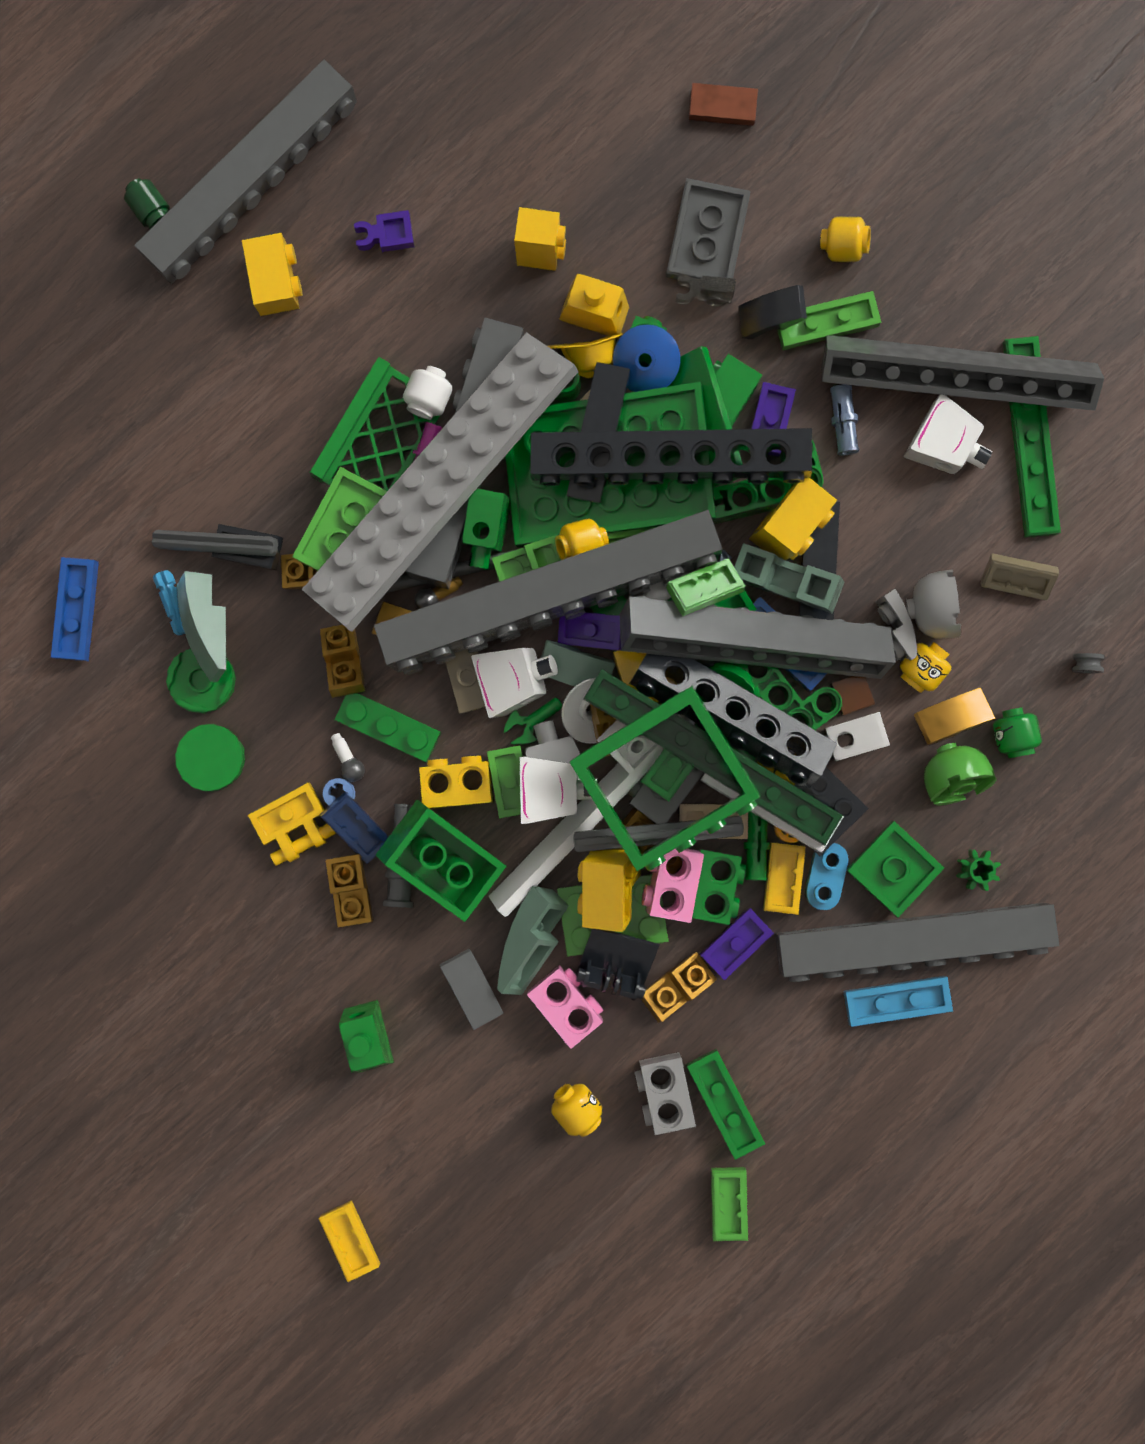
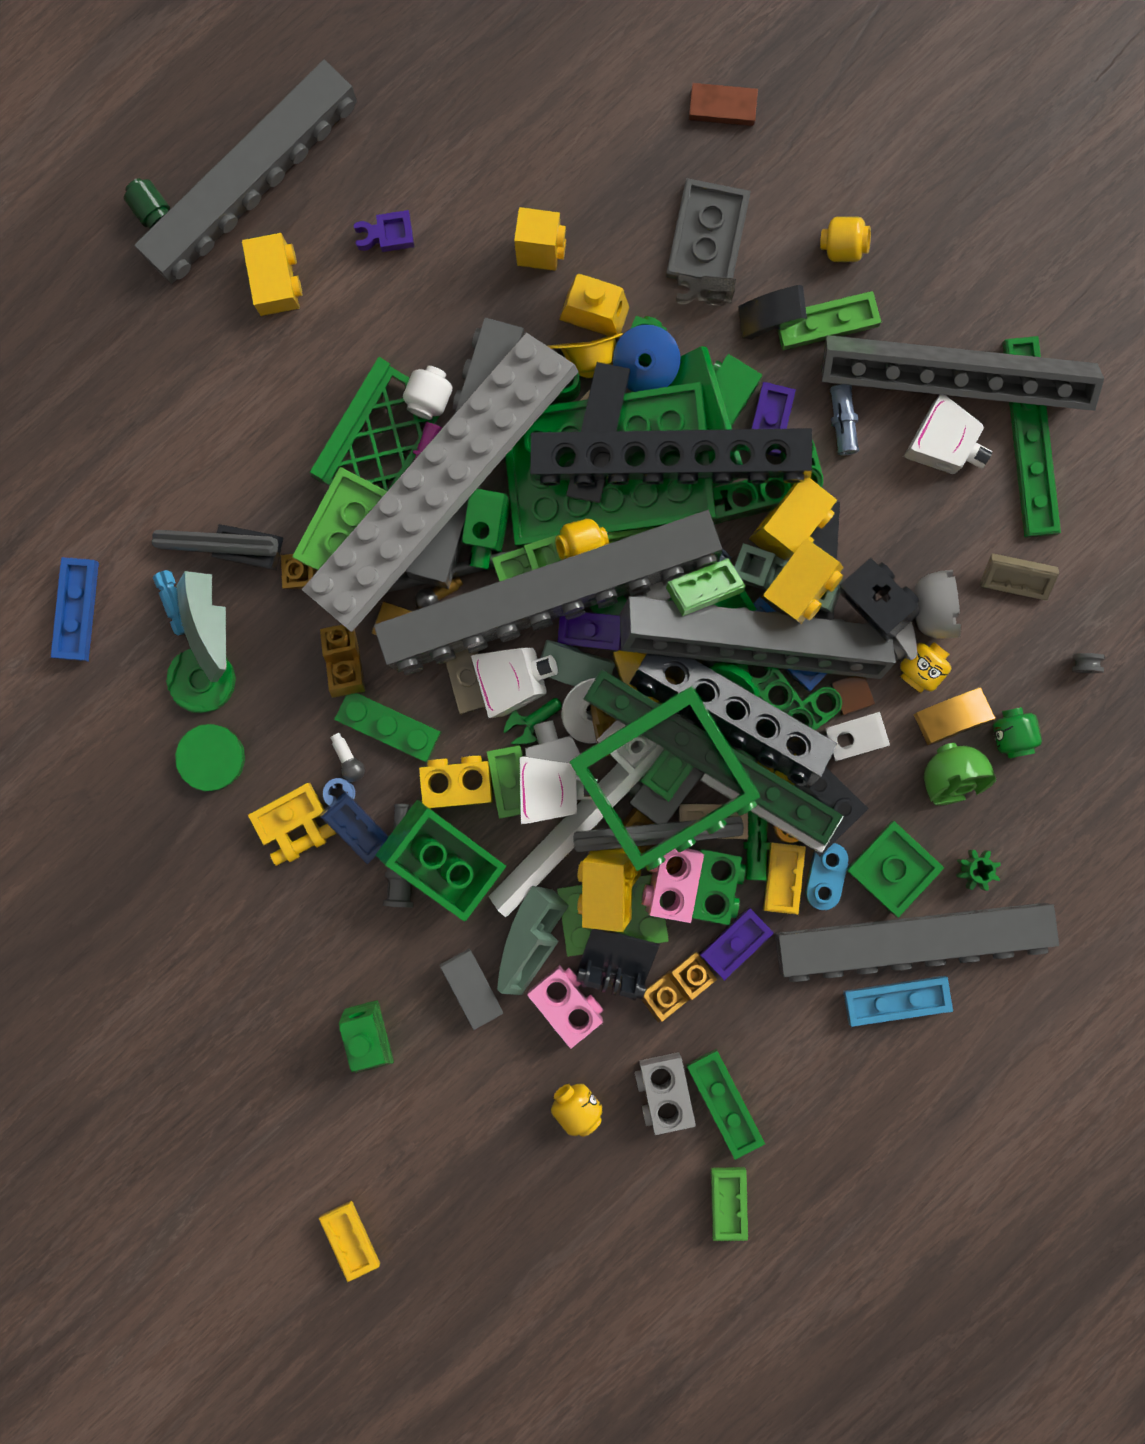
pearl gold slope [326,854,373,927] -> none
none -> yellow brick [763,538,843,624]
none -> black brick [839,558,919,643]

